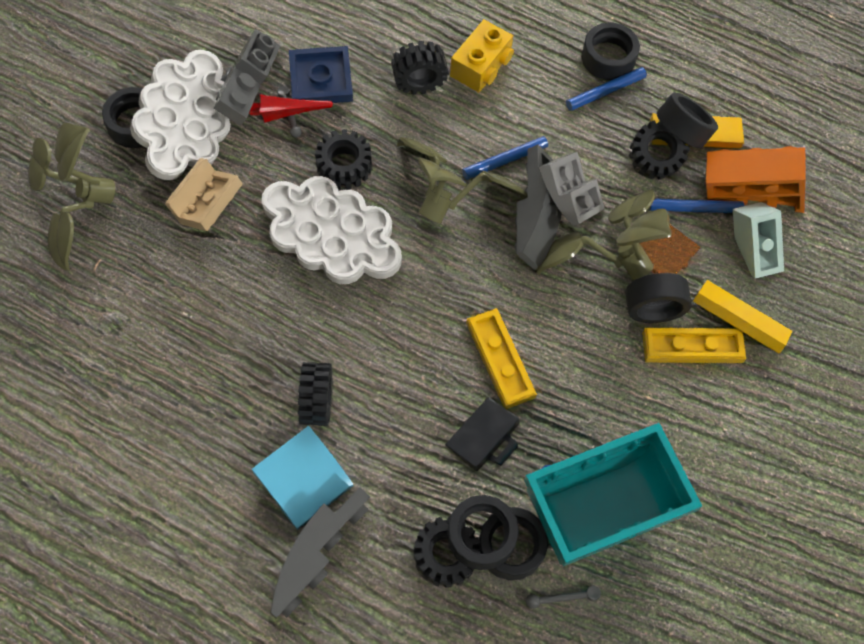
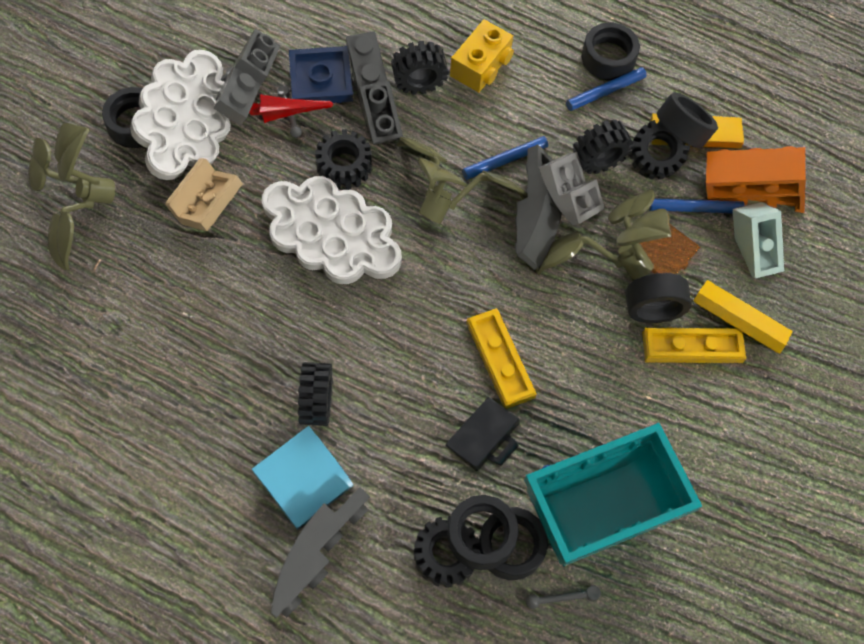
none -> dark grey slope [346,31,403,145]
none -> black tyre [573,119,634,174]

